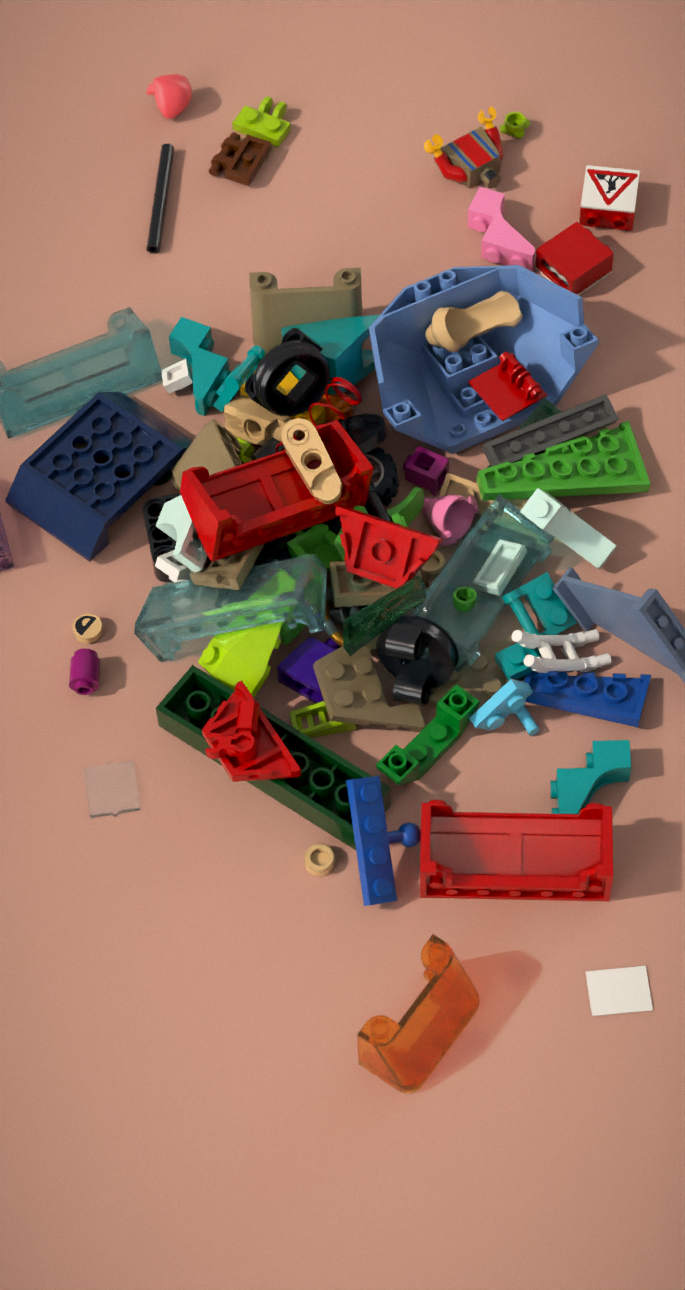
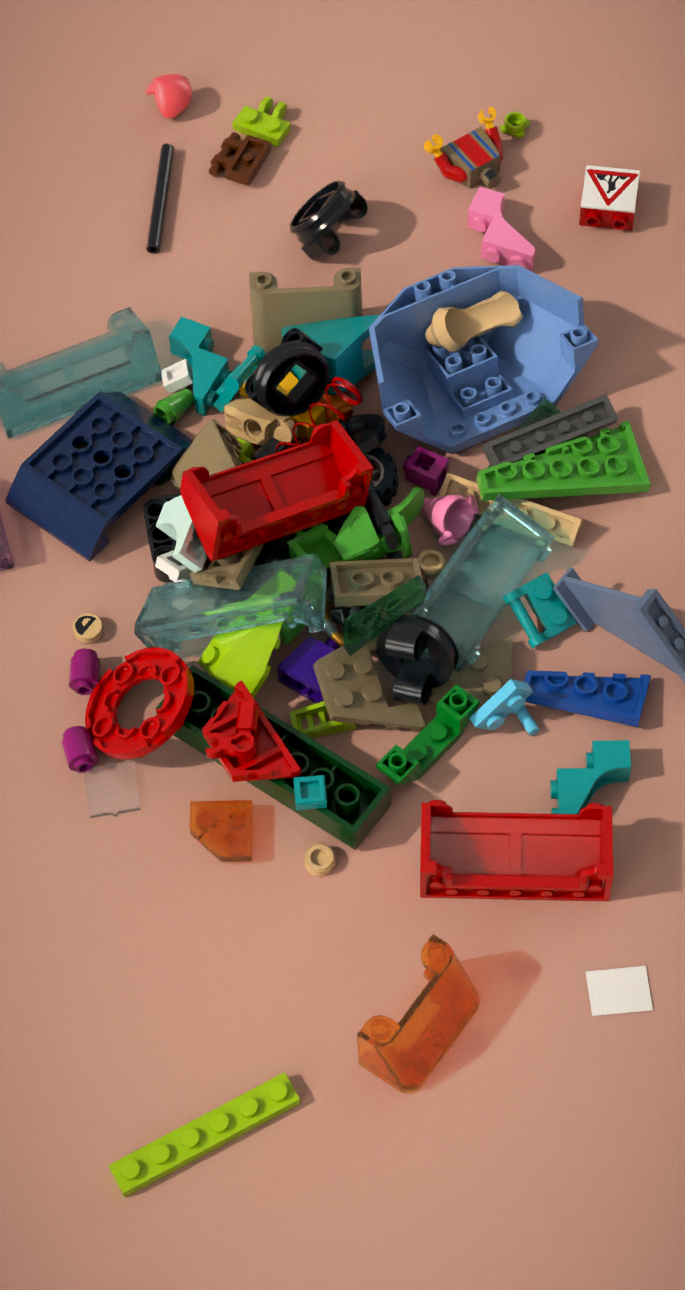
tan piece [281,418,343,504] -> none
red wing [335,505,443,589] -> none
blue plate [346,776,421,906] -> none
bright green hinge [453,587,477,613] -> none
red hinge [468,351,547,421] -> none
light aqua tile [473,539,527,596] -> none
teal bracket [495,643,542,681] -> none
white piece [512,629,611,673] -> none
light aqua arch [520,488,618,569] -> none
red piece [535,221,614,296] -> none
none -> magenta brick [62,726,98,773]
none -> red plate [85,647,194,760]
none -> lime plate [108,1072,301,1198]
none -> bright green cone [153,389,195,424]
none -> clear orange plate [190,800,253,862]
none -> black piece [290,181,368,261]
none -> teal tile [293,775,327,810]

